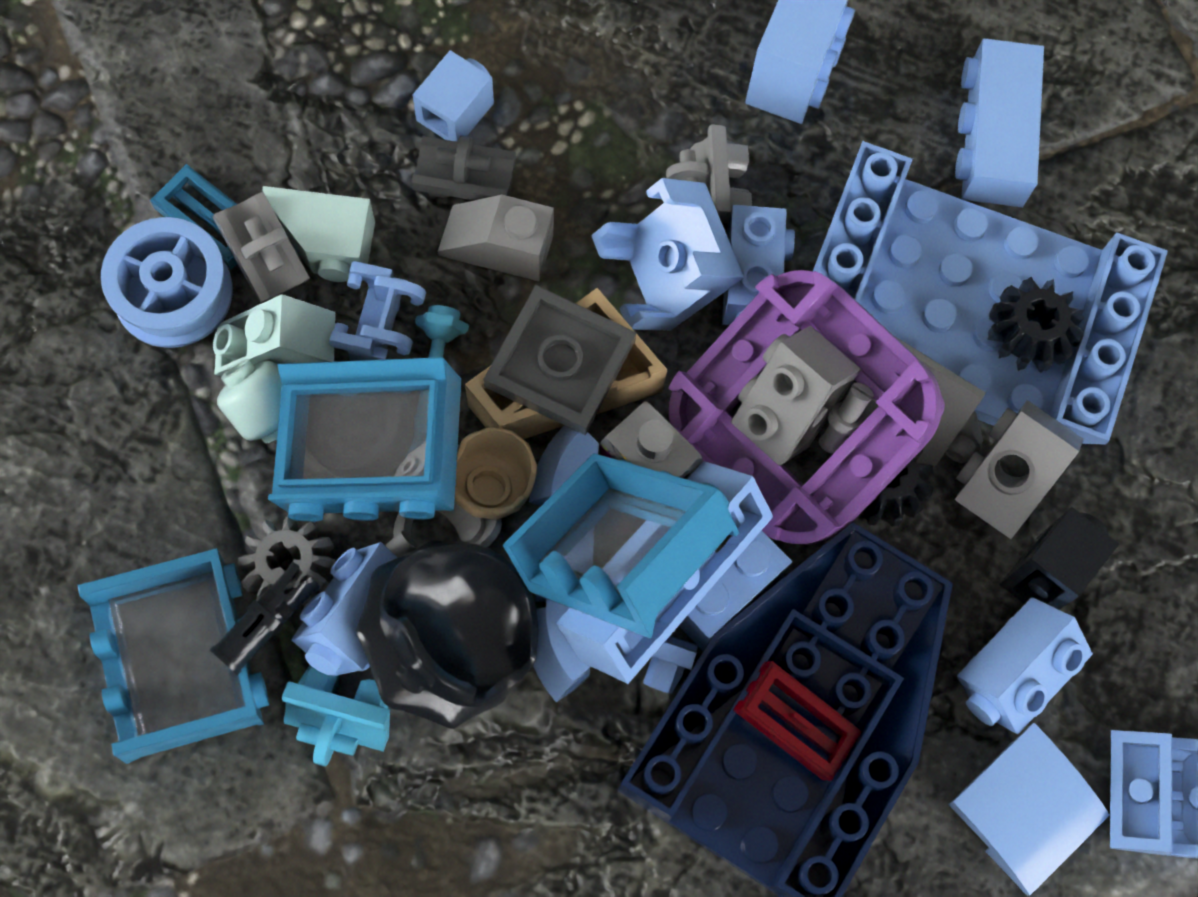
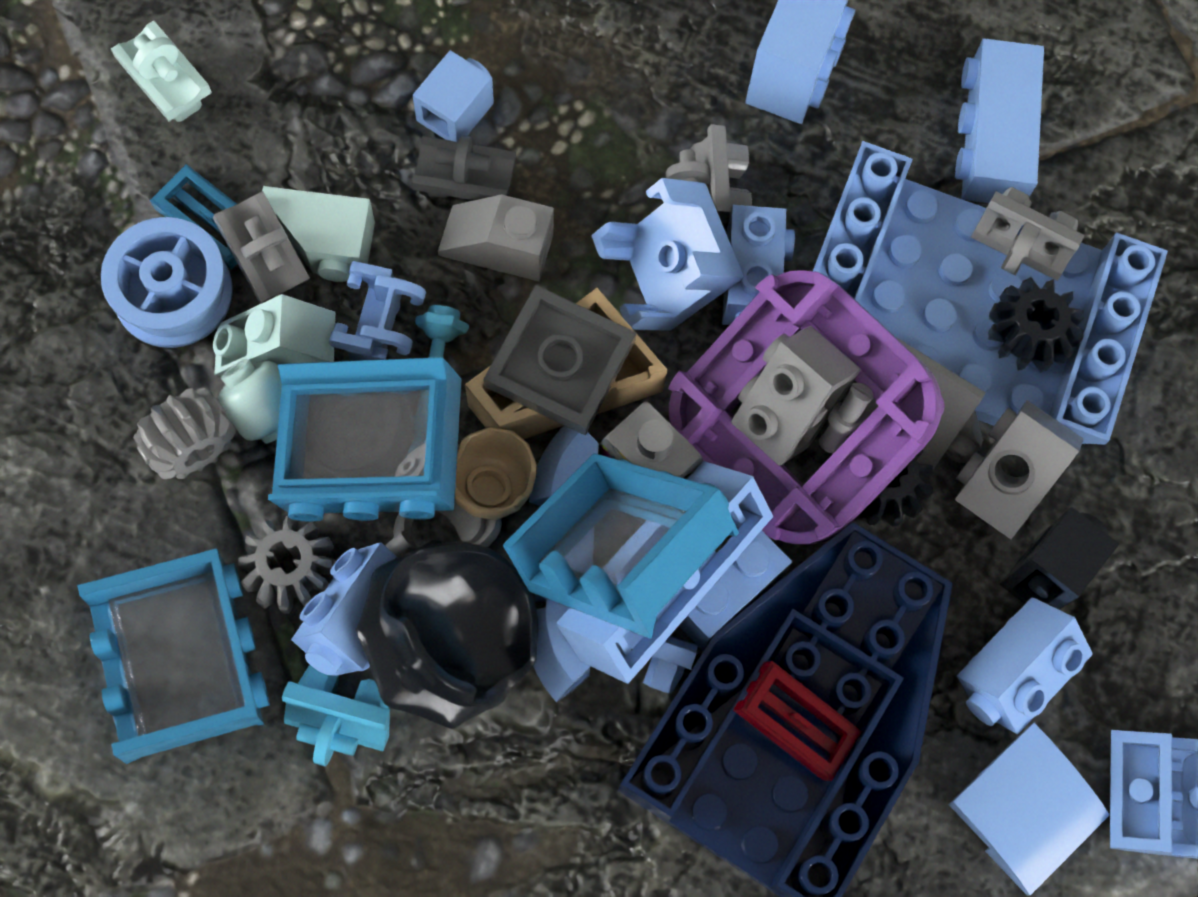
black pin [210,562,320,676] -> none
none -> light aqua hips [111,20,212,122]
none -> light grey gear [133,388,236,479]
none -> light grey hips [971,187,1085,281]

